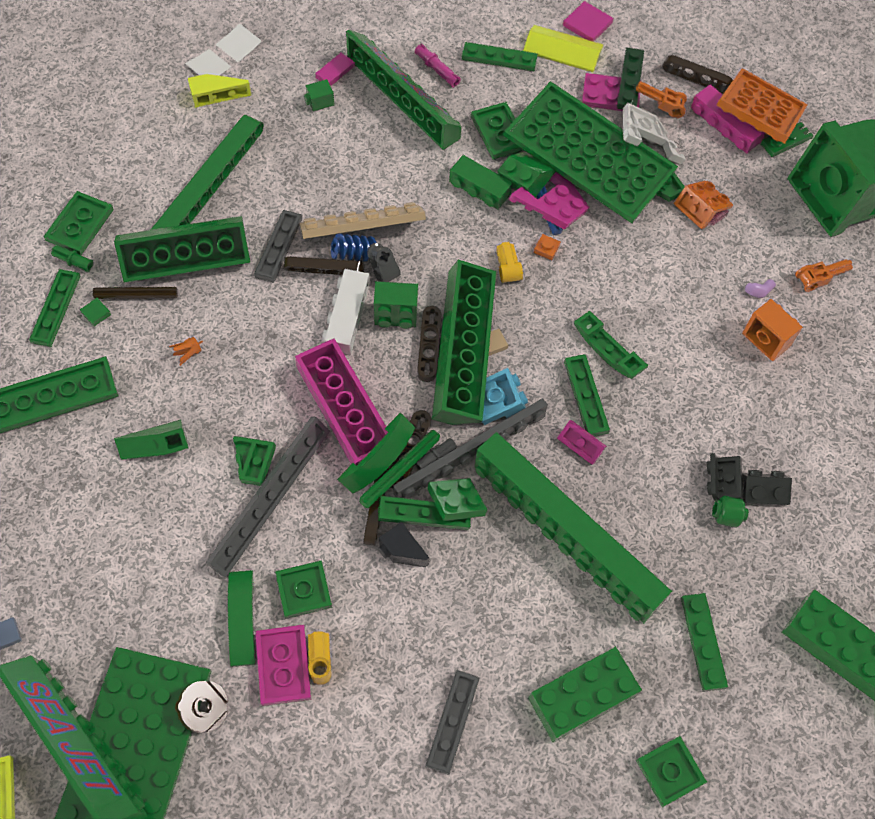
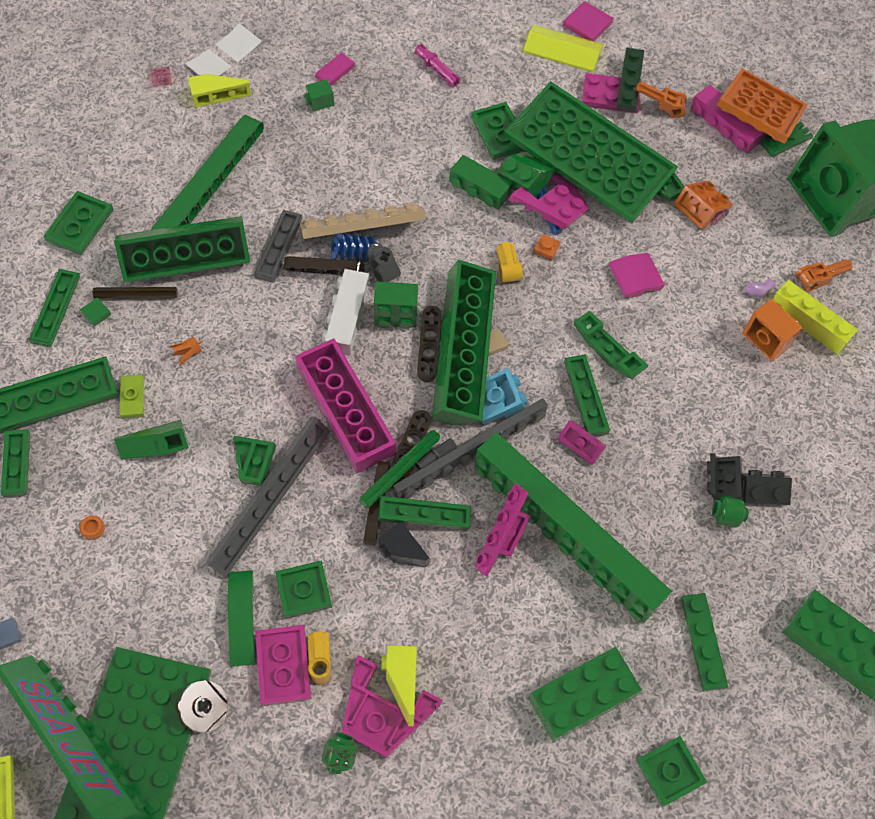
green axle [51,246,94,272] -> none
green slope [337,413,415,494] -> none
green slope [346,30,462,150] -> none
dark grey tile [425,670,480,775] -> none
green plate [427,478,488,521] -> none
green plate [462,42,538,72] -> none
white wing [623,103,686,164] -> none
dark brown beam [662,55,733,94] -> none
none -> green plate [1,429,30,497]
none -> orange tile [80,515,105,540]
none -> lime plate [120,374,144,419]
none -> clear pink tile [150,66,172,87]
none -> green head [322,732,358,774]
none -> dark pink wing [342,655,443,758]
none -> neon yellow slope [381,645,417,726]
none -> dark pink bracket [475,483,531,576]
none -> dark pink slope [609,253,665,297]
none -> neon yellow brick [772,280,858,355]

